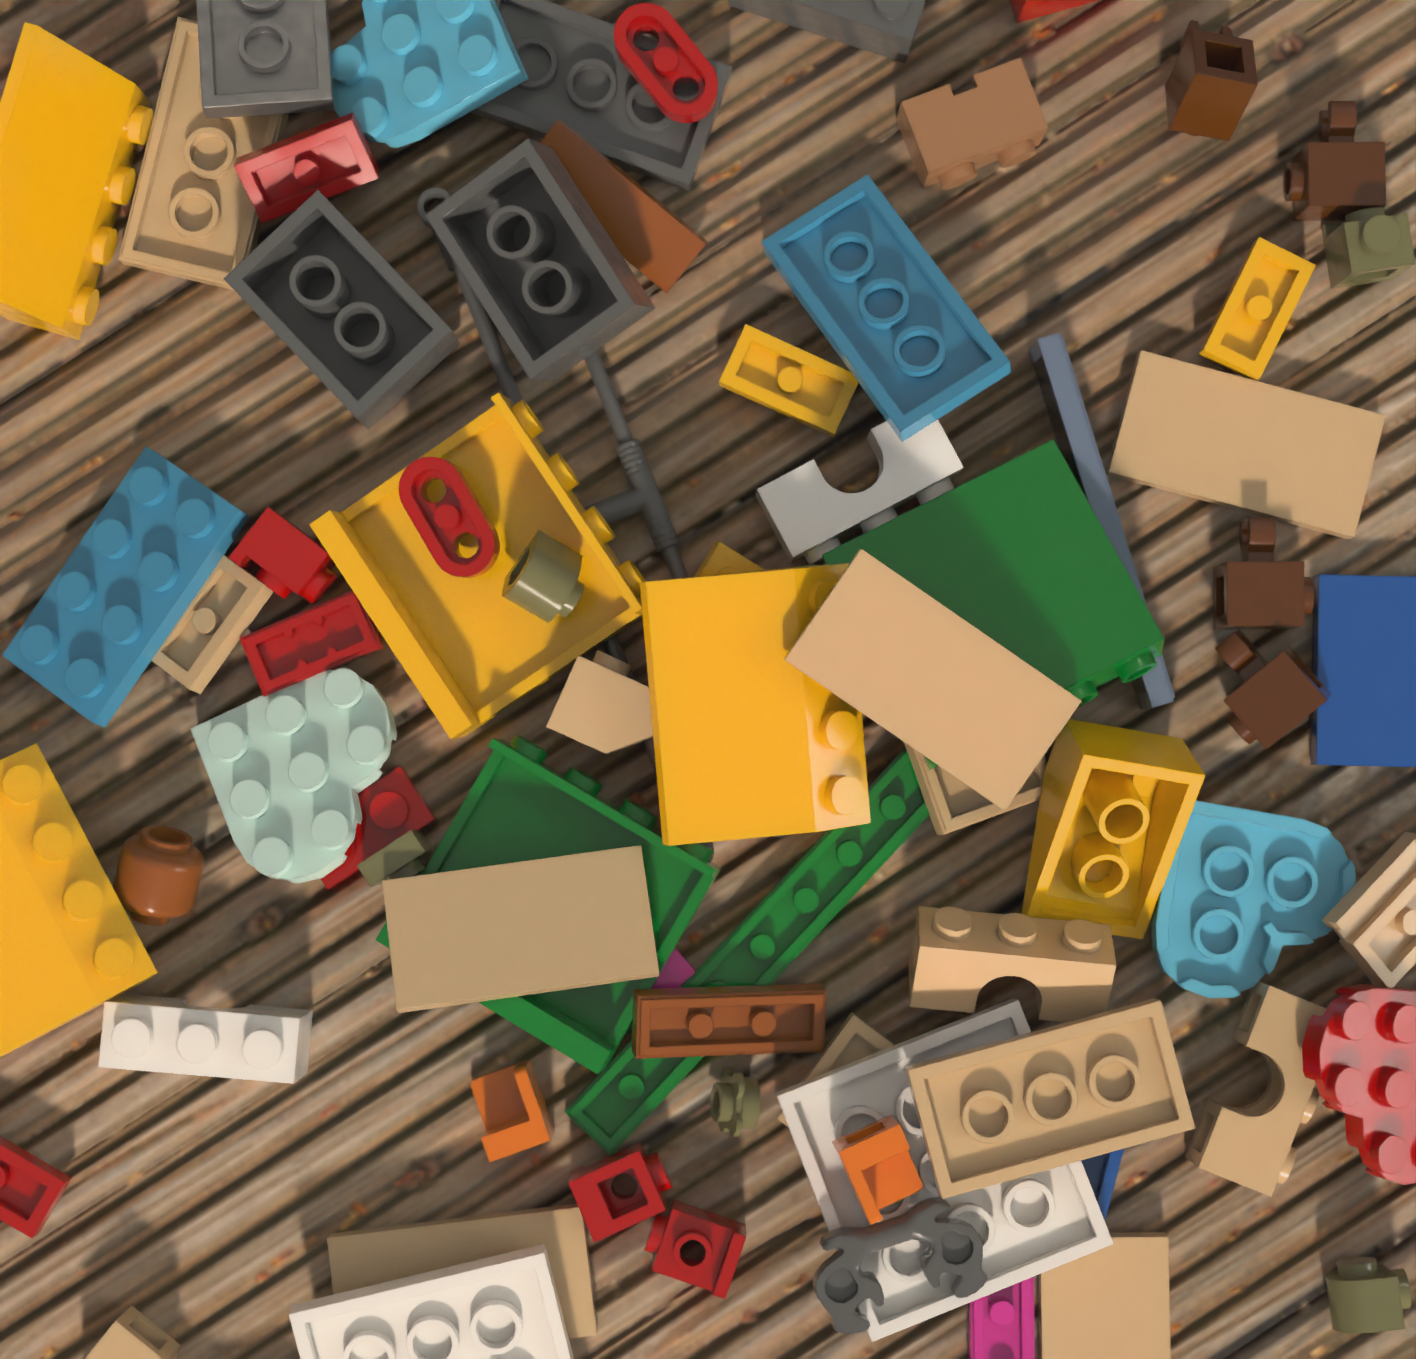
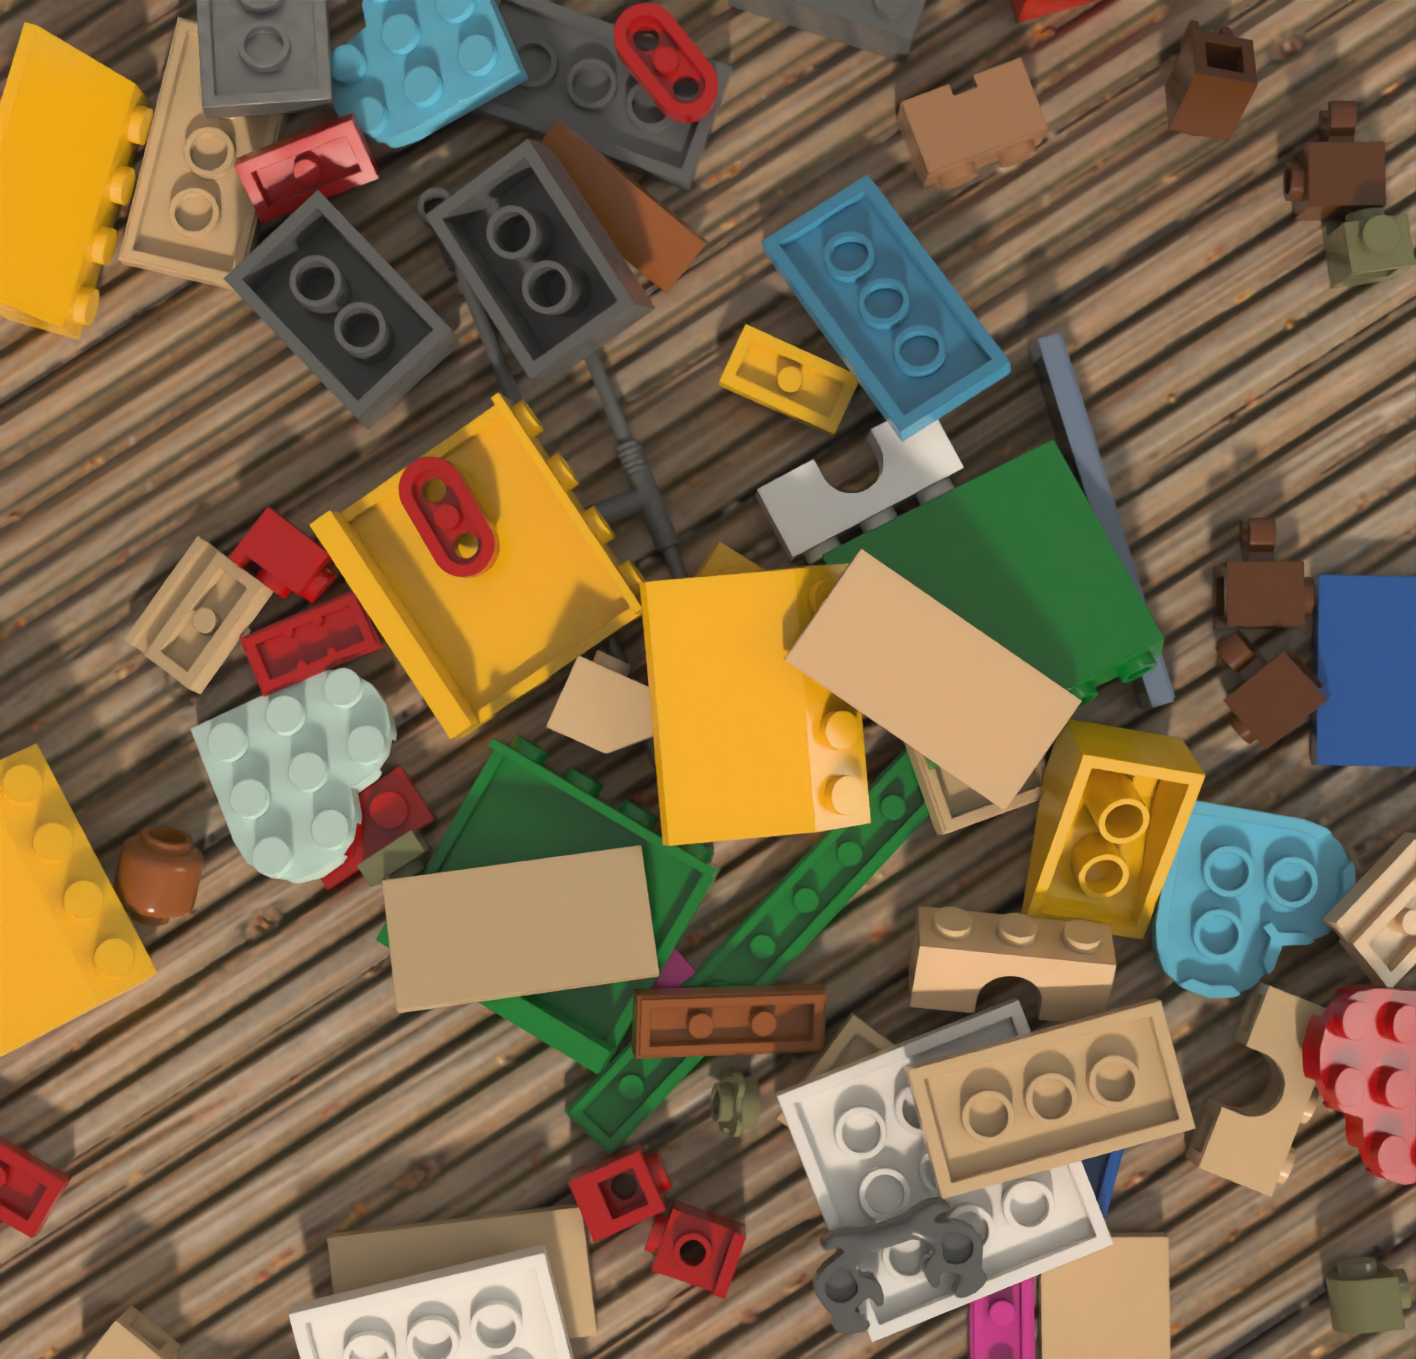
dark azure plate [2,446,250,727] -> none
white arch [98,994,313,1084] -> none
orange panel [471,1059,555,1162] -> none
olive plate [502,530,585,623] -> none
orange panel [832,1115,923,1225] -> none
tan tile [1106,350,1386,539] -> none
yellow plate [1198,237,1316,381] -> none

